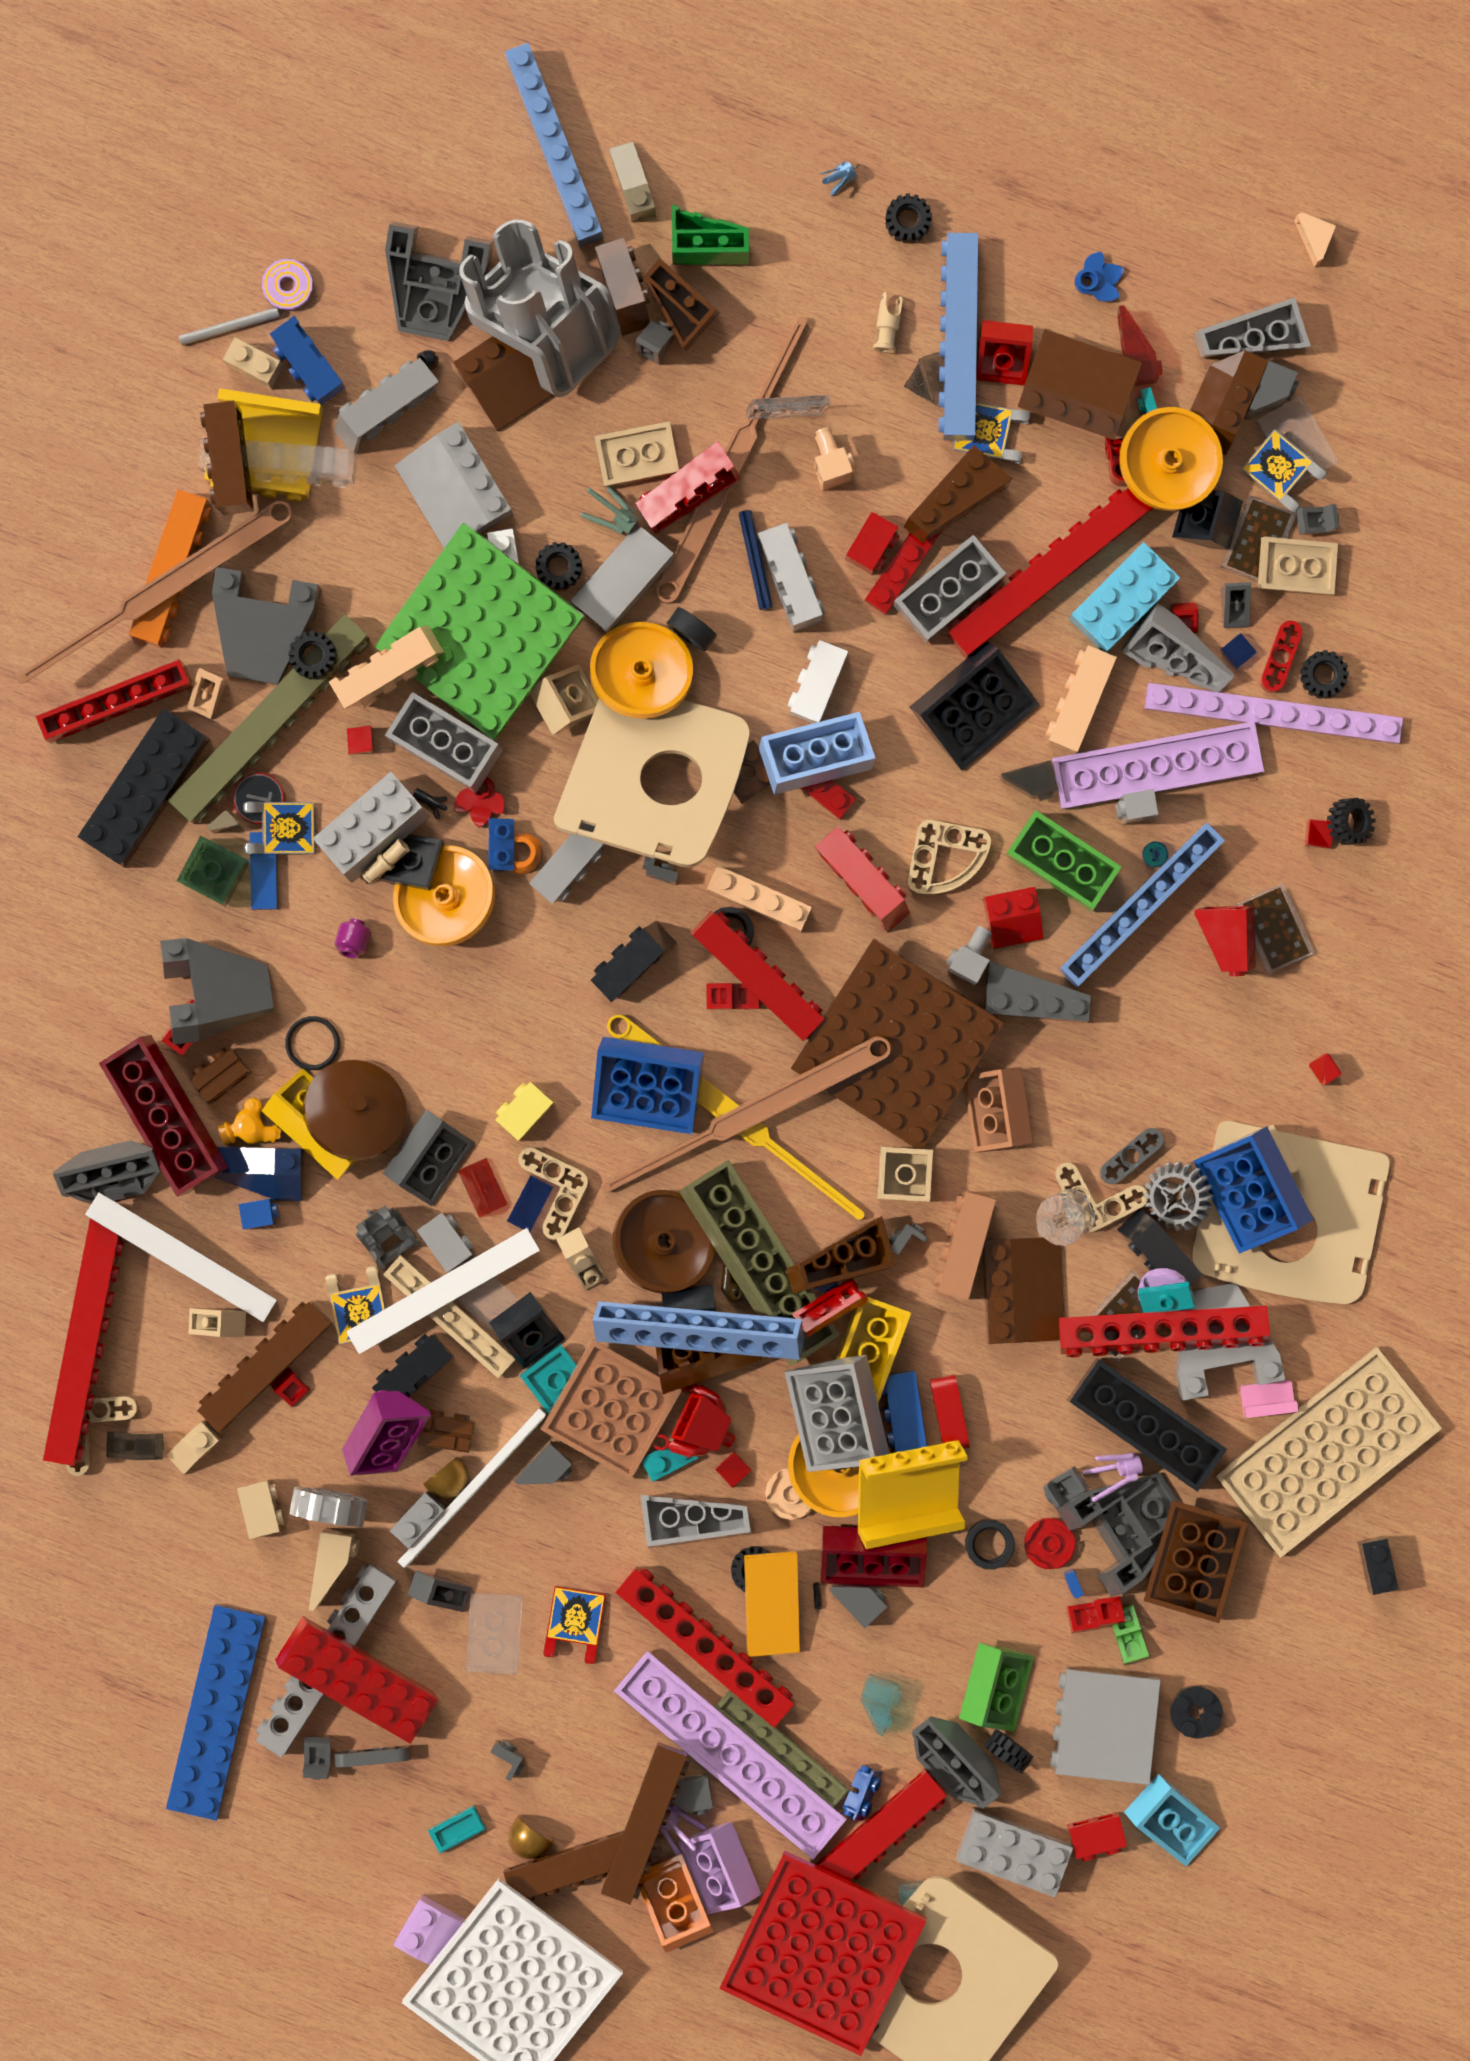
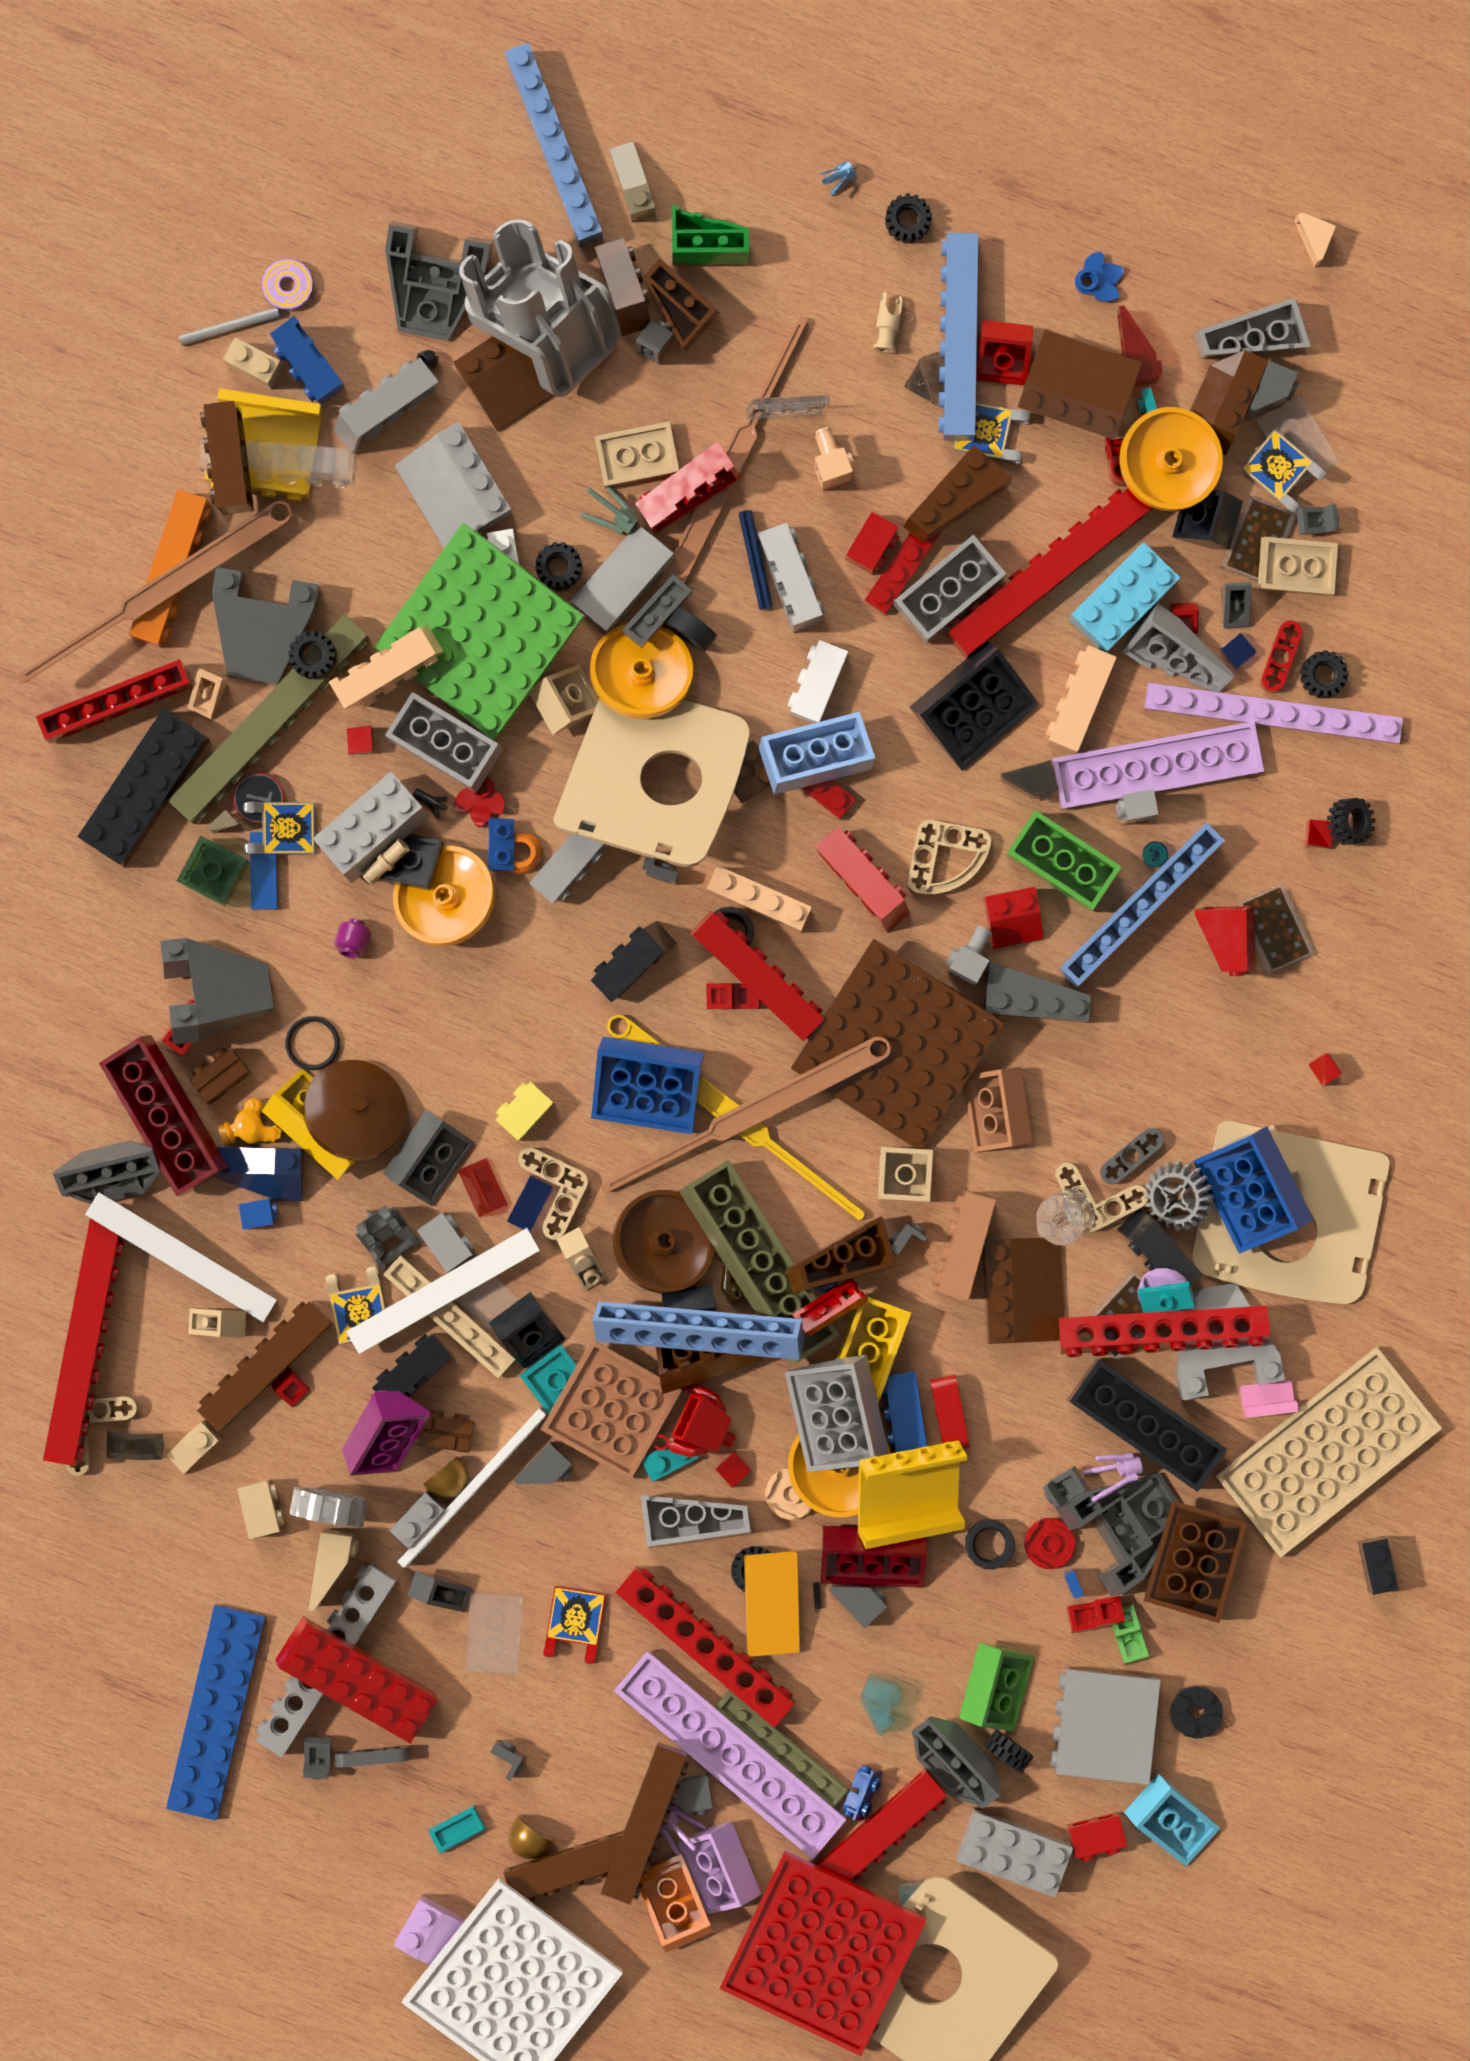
none -> dark grey plate [622,574,692,649]

